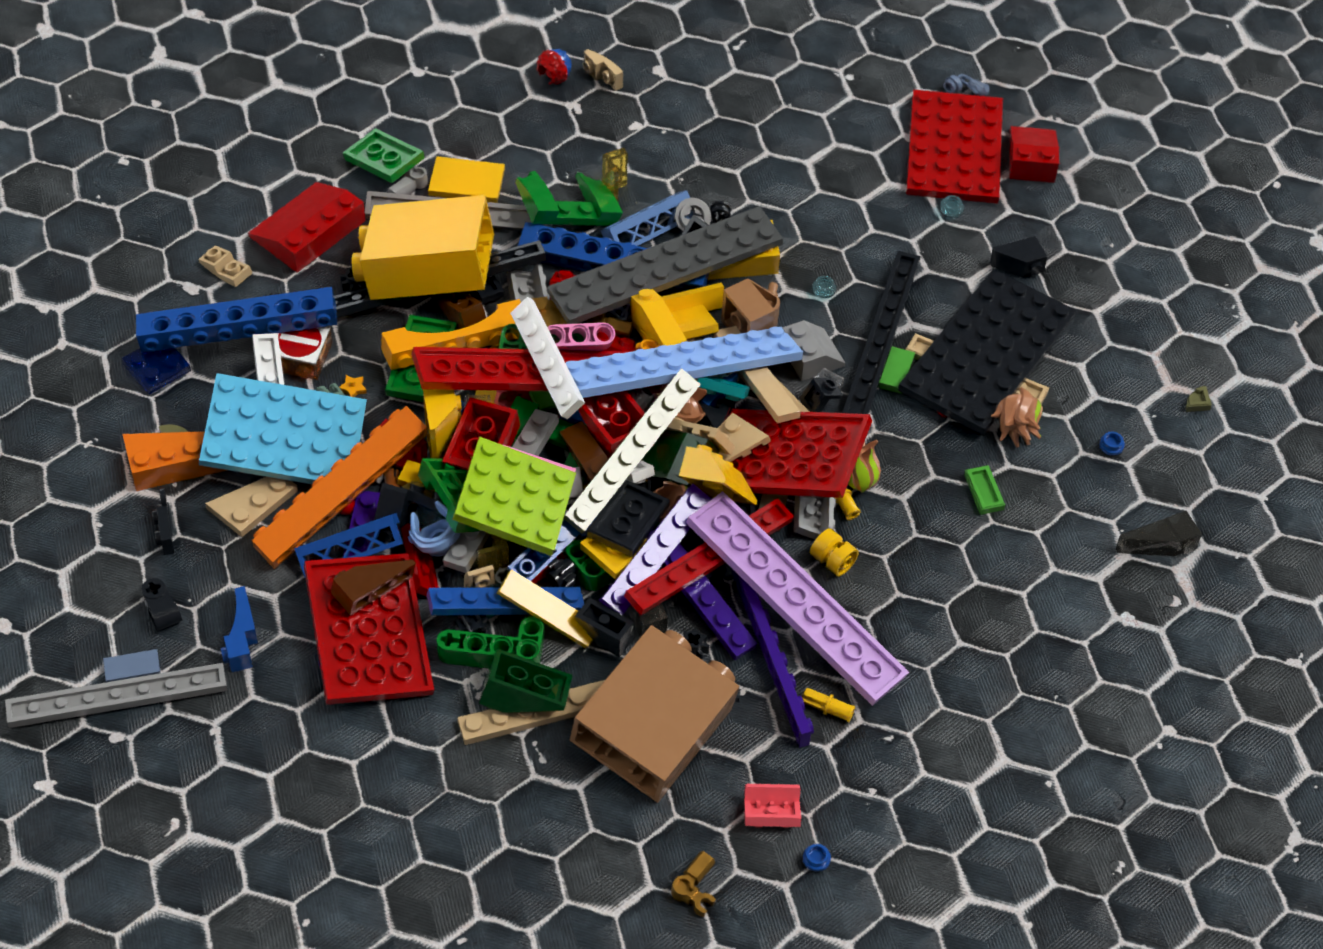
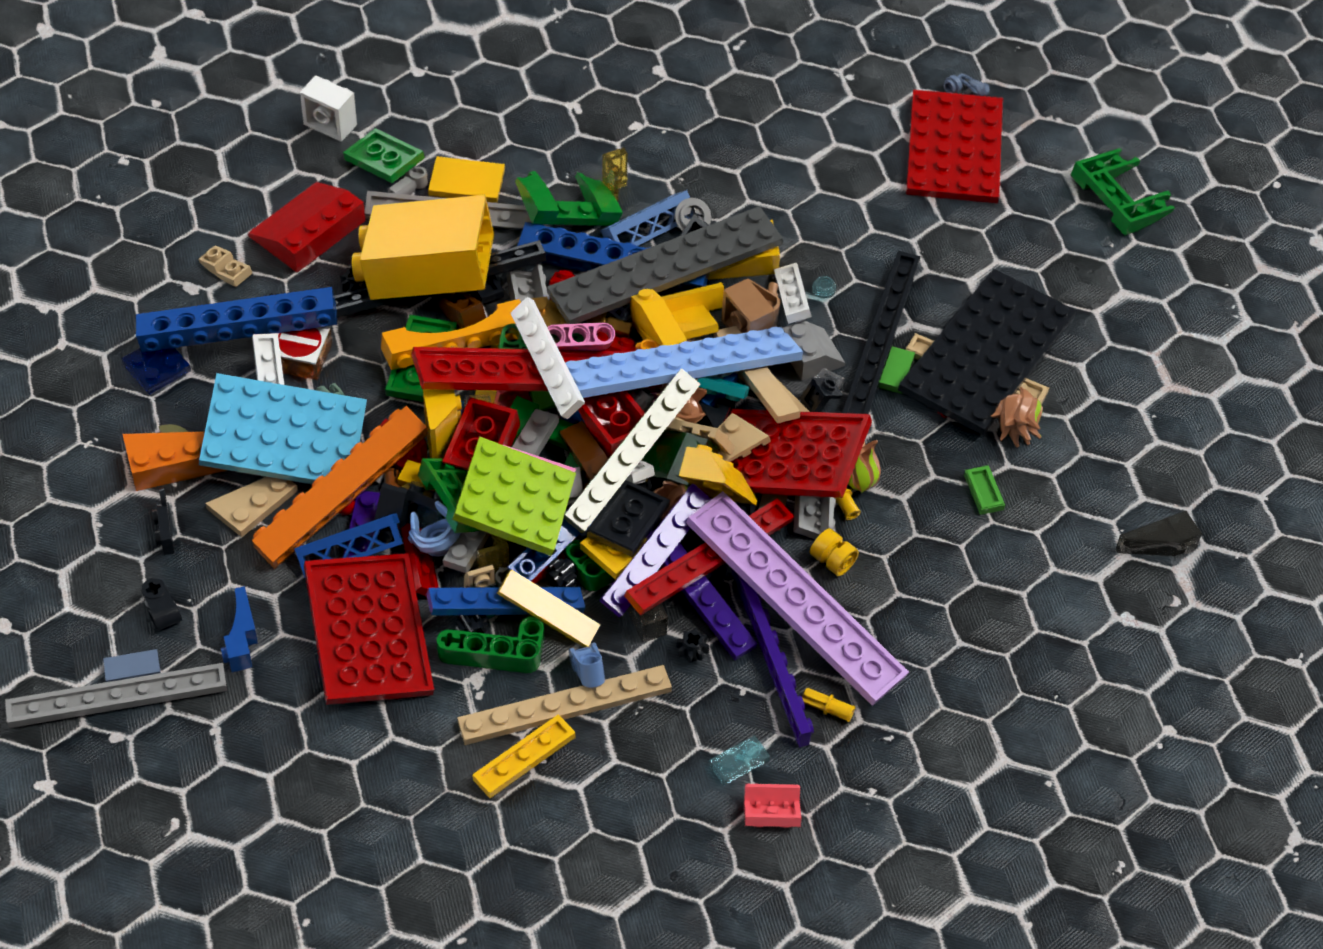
reddish brown slope [331,559,416,616] -> none
light orange piece [339,375,367,397] -> none
dark green slope [478,648,573,713] -> none
red piece [536,49,572,85] -> none
medium nougat brick [570,625,740,803] -> none
black slope [575,597,634,657] -> none
tan slope [583,49,623,91] -> none
pearl gold bar [671,851,715,917] -> none
black bush [710,201,731,222] -> none
blue plate [803,844,831,872] -> none
clear light blue plate [940,195,964,217] -> none
black slope [990,236,1048,277] -> none
red slope [1009,126,1059,183] -> none
blue plate [1099,432,1125,455] -> none
olive tile [1186,386,1212,412] -> none
none -> white brick [300,75,357,142]
none -> yellow plate [473,714,575,798]
none -> medium blue piece [568,642,605,688]
none -> clear light blue plate [709,735,770,785]
none -> white plate [774,263,812,324]
none -> green wedge [1070,148,1175,235]

